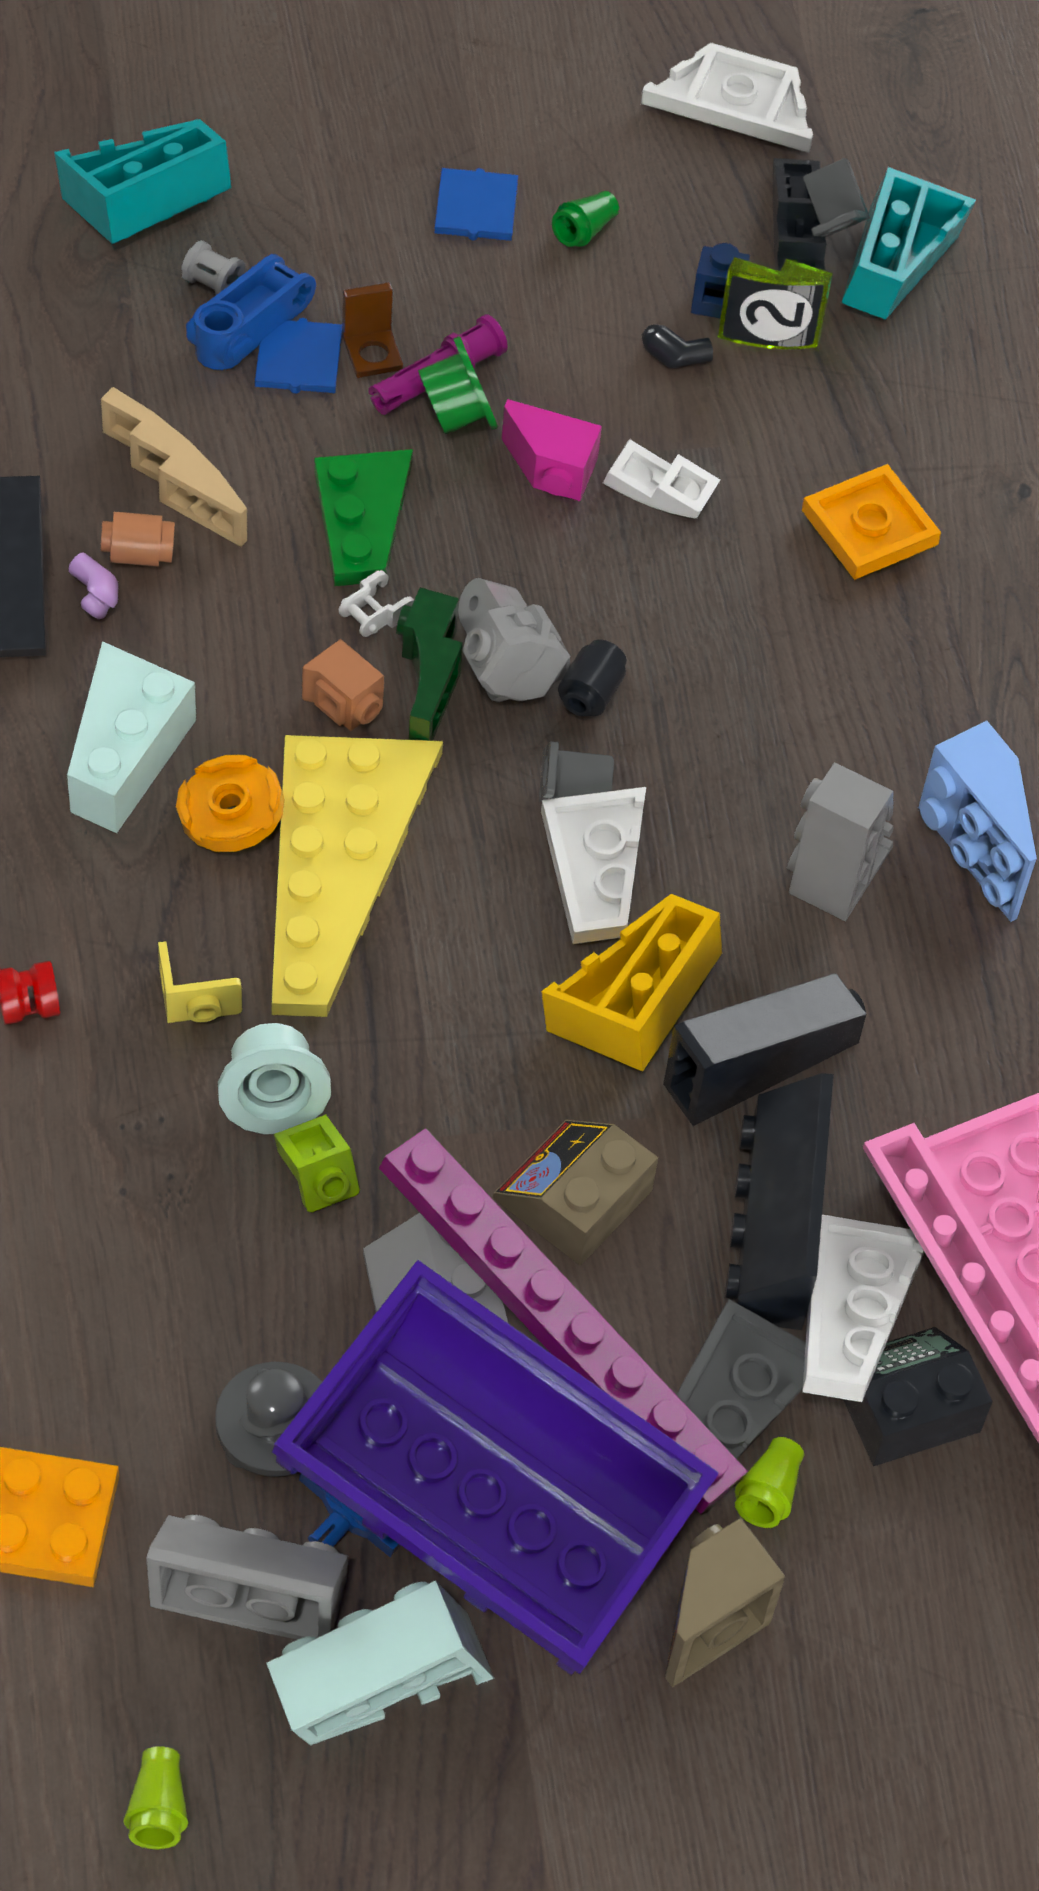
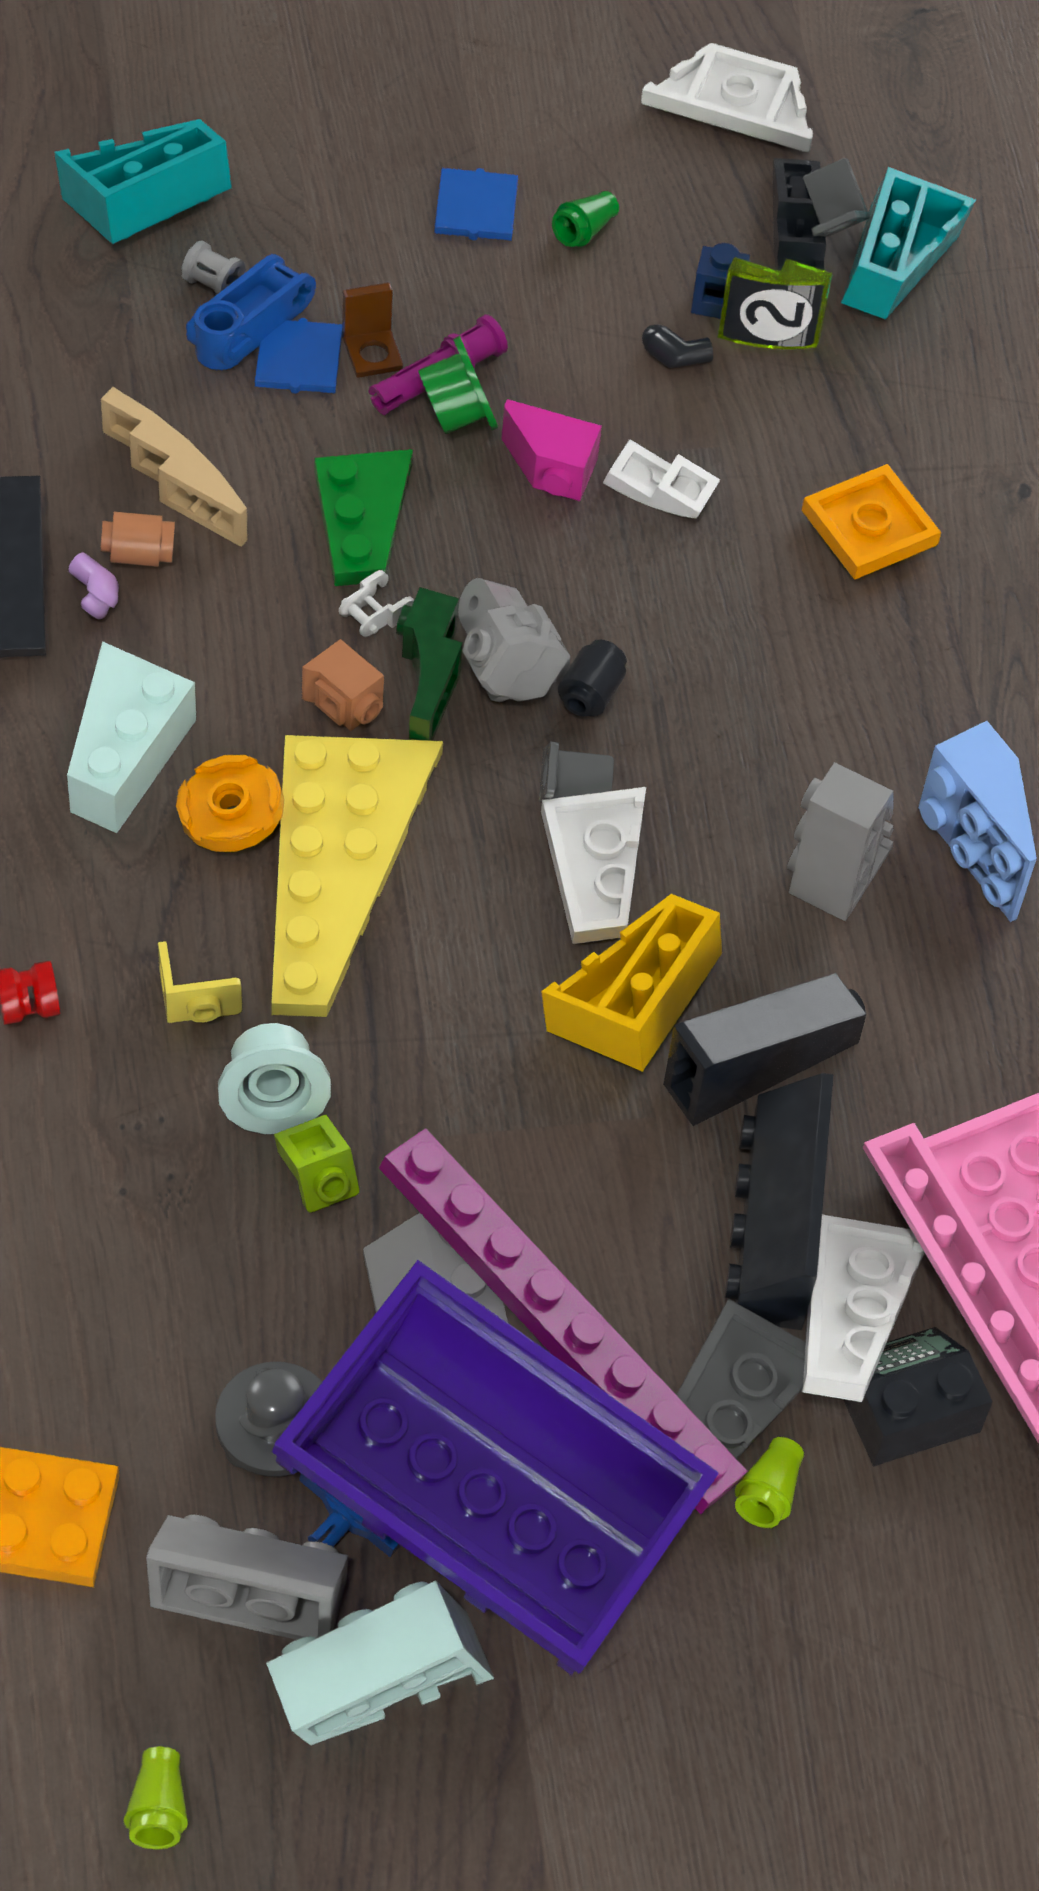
dark tan slope [493,1120,659,1266] -> none
dark tan slope [665,1518,785,1688] -> none

